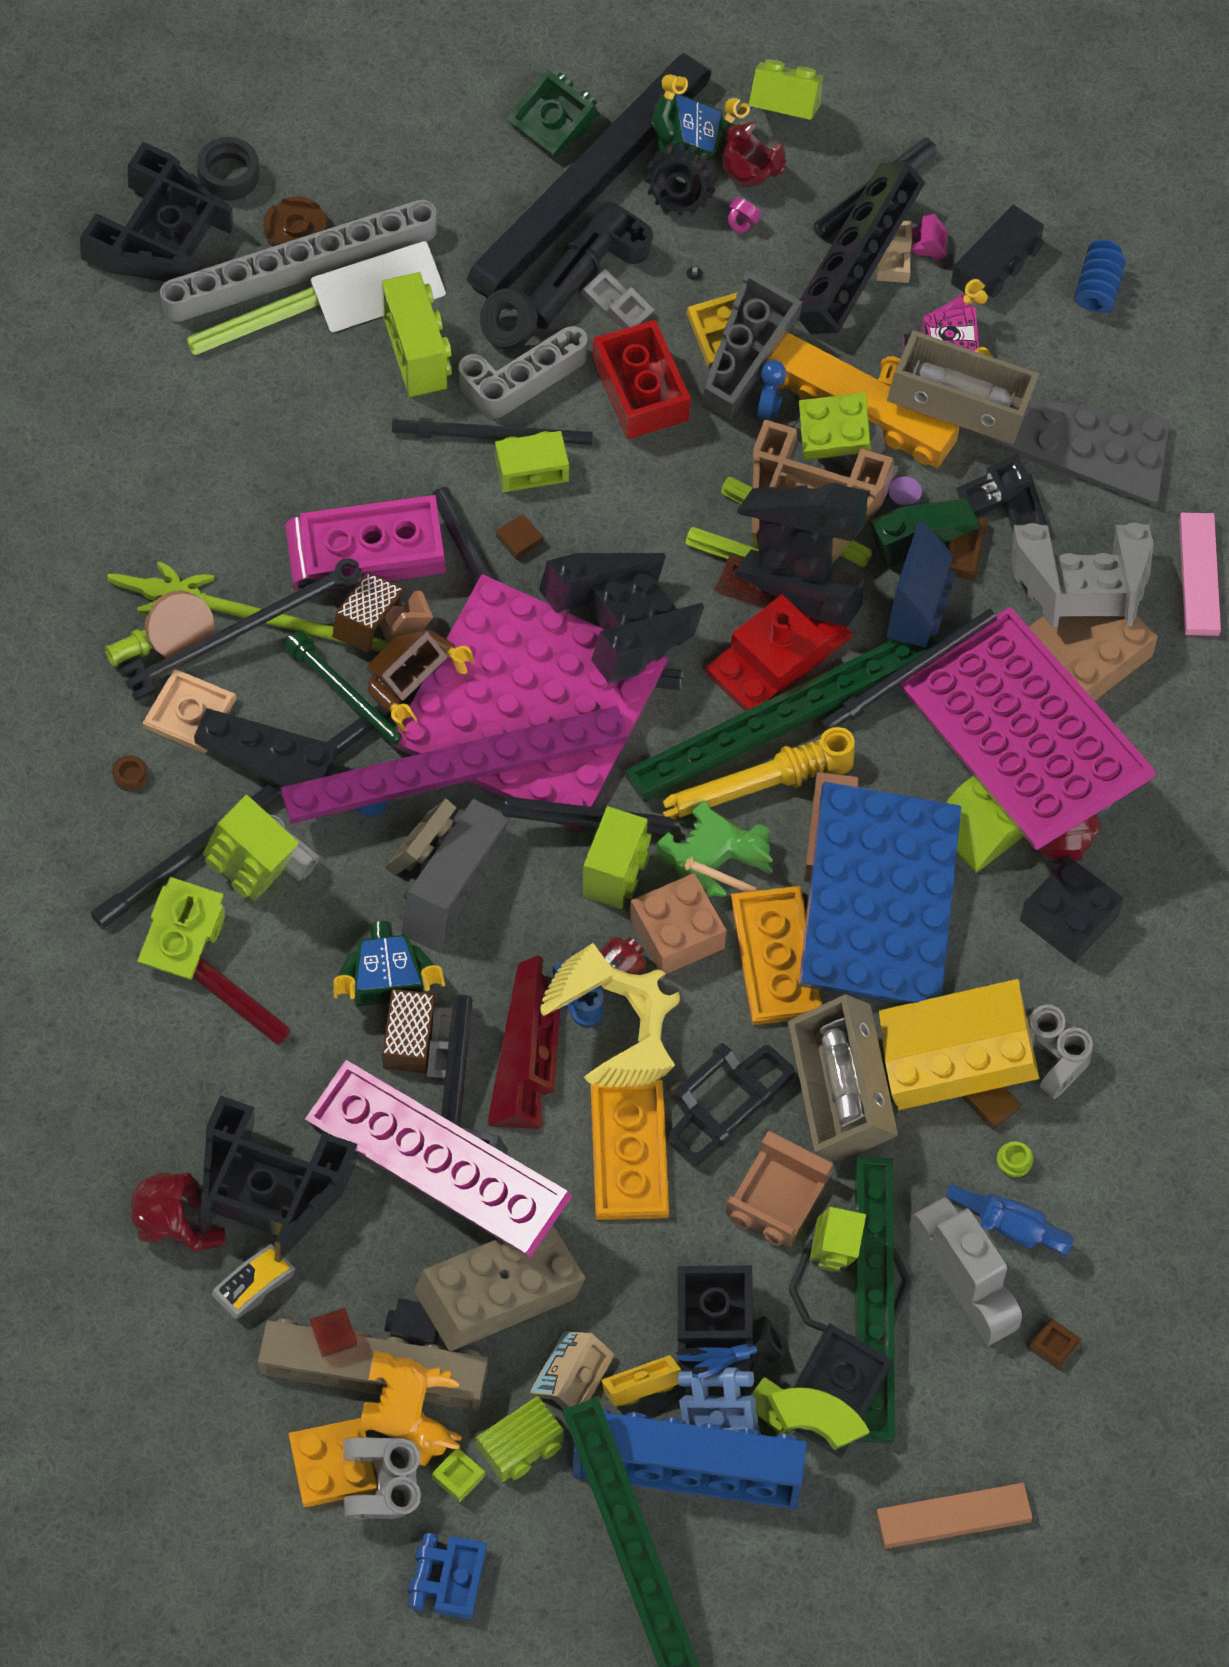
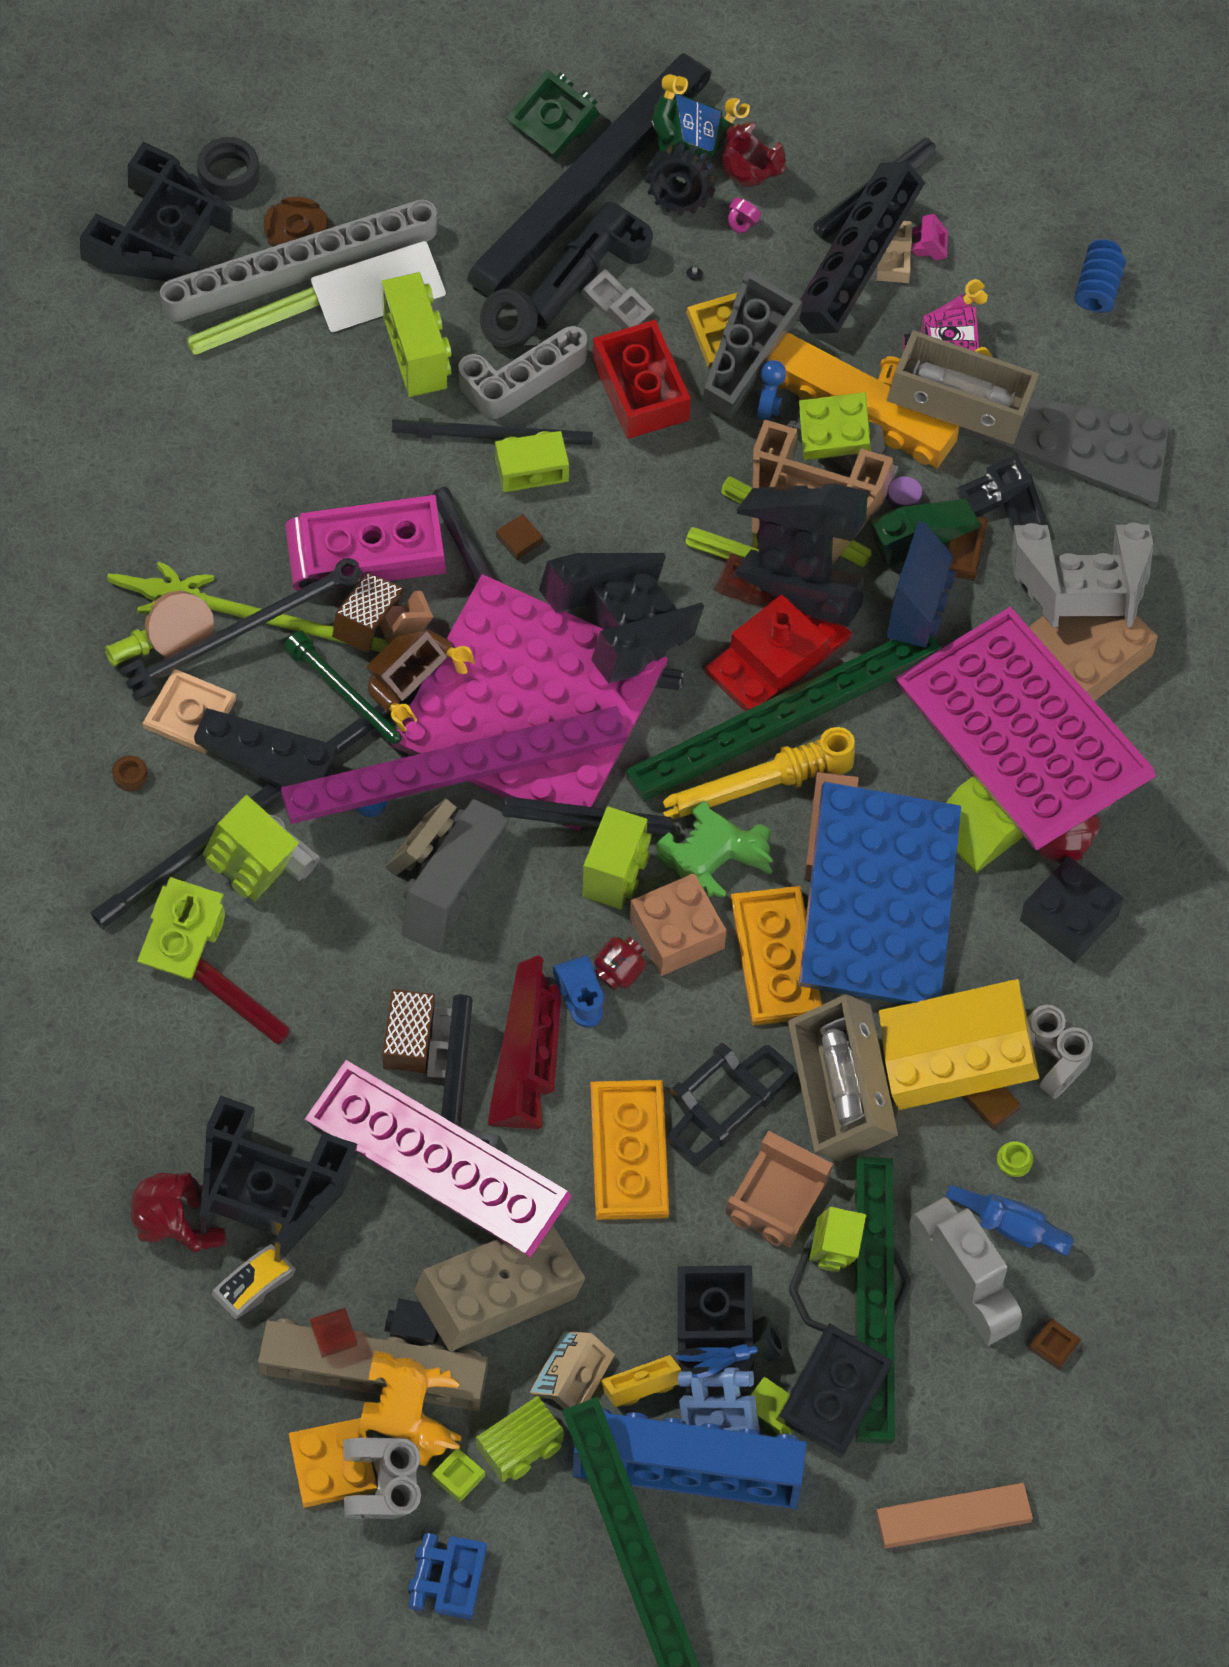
torso [333,921,445,1007] -> none
light yellow piece [541,943,680,1087] -> none
light nougat piece [685,857,756,892] -> none
lime slope [748,59,823,120] -> none
lime tile [768,1388,870,1450] -> none
black bar [821,608,997,730] -> none
black brick [951,204,1044,305] -> none
bright pink tile [1179,513,1221,636] -> none

